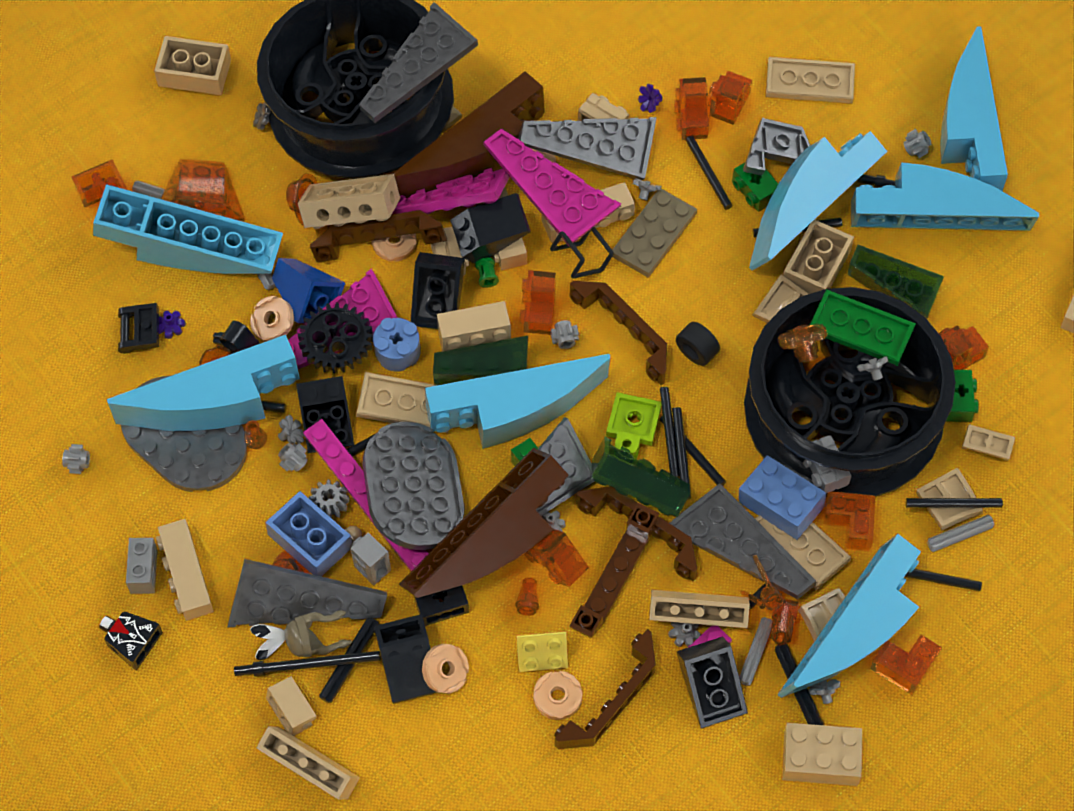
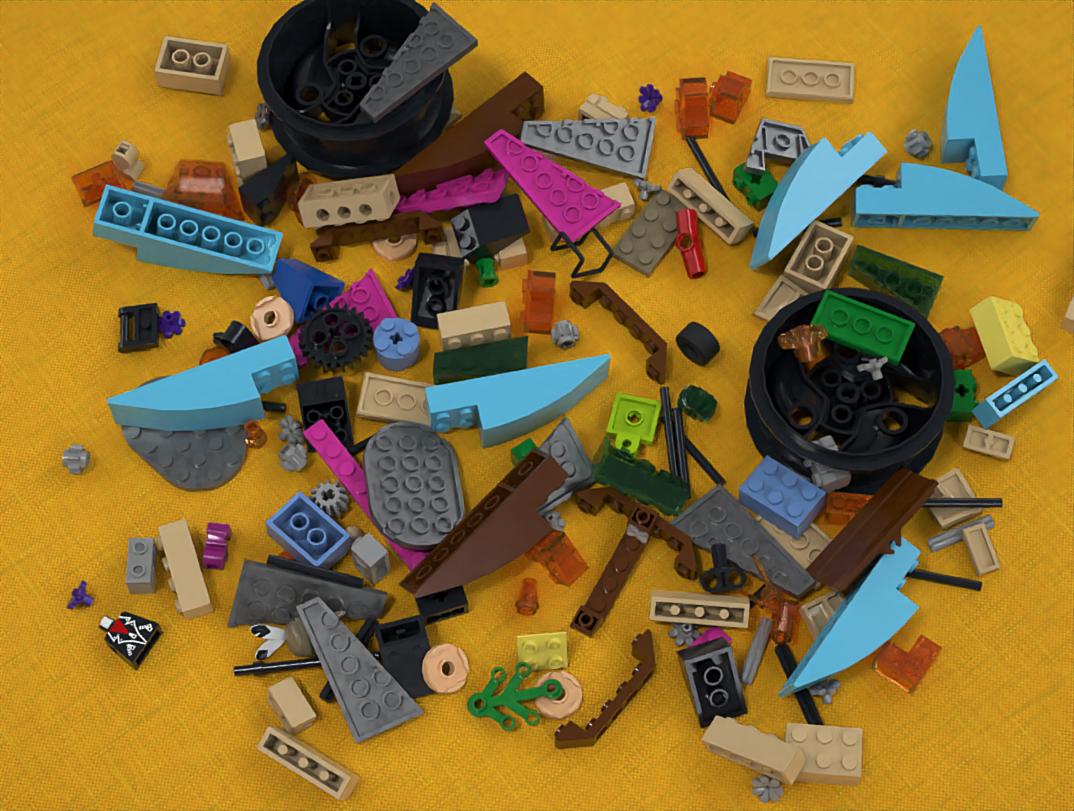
none -> dark purple plant [67,580,94,610]
none -> tan leg [111,140,145,182]
none -> magenta leg [203,522,233,570]
none -> tan brick [226,119,268,187]
none -> black slope [238,151,299,227]
none -> black bar [266,554,364,588]
none -> flat silver wing [296,596,425,744]
none -> dark purple plant [395,266,415,290]
none -> green plant [467,662,563,731]
none -> tan brick [666,168,754,245]
none -> red piece [675,209,708,279]
none -> clear green gear [677,385,718,422]
none -> black beam [698,543,746,592]
none -> tan brick [701,715,807,785]
none -> light grey plant [751,775,784,803]
none -> reddish brown hinge [805,465,939,592]
none -> tan tile [960,522,1001,576]
none -> light yellow brick [969,296,1040,376]
none -> medium azure brick [972,359,1059,430]

